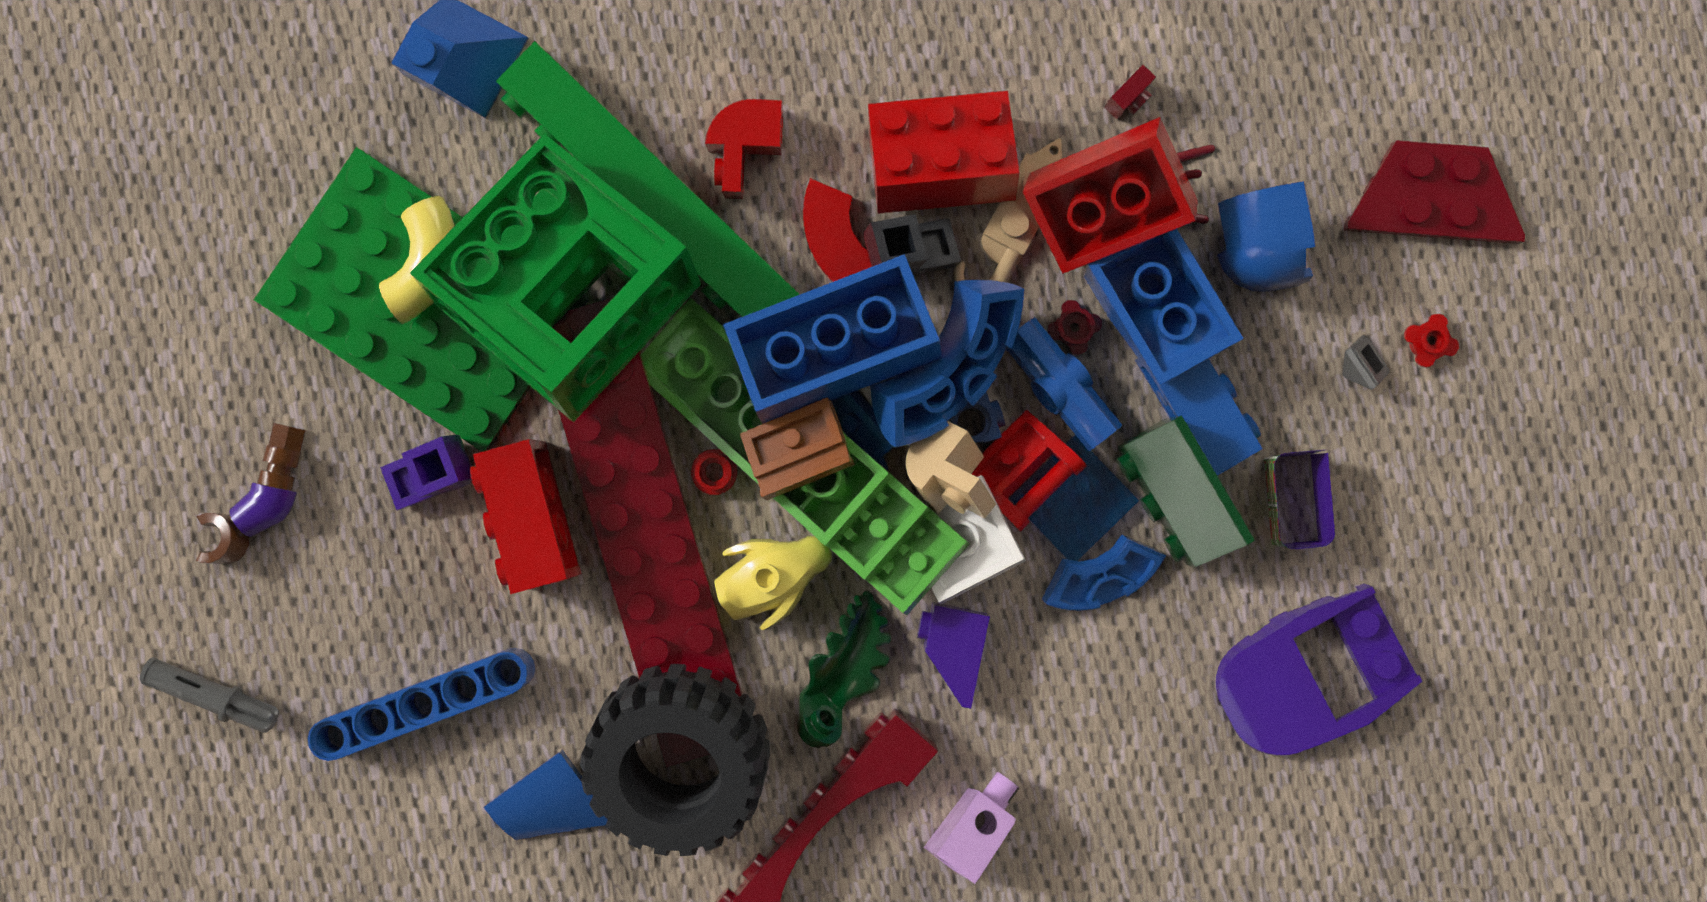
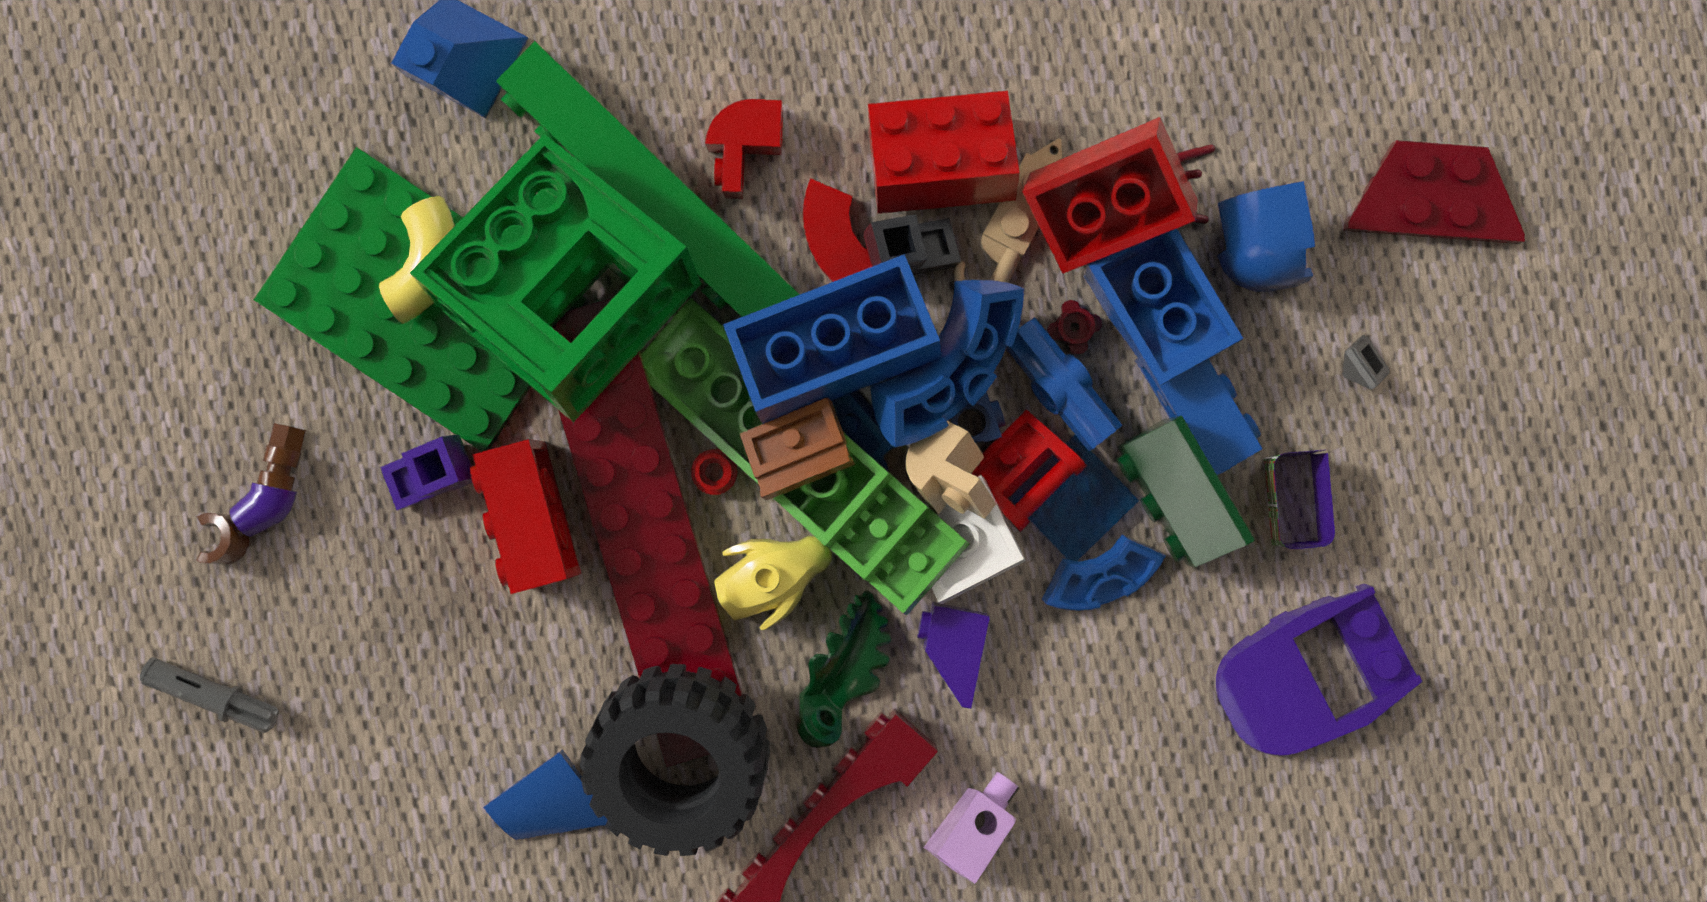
blue beam [308,648,535,761] -> none
dark red plate [1104,65,1156,120] -> none
red plate [1404,314,1459,367] -> none

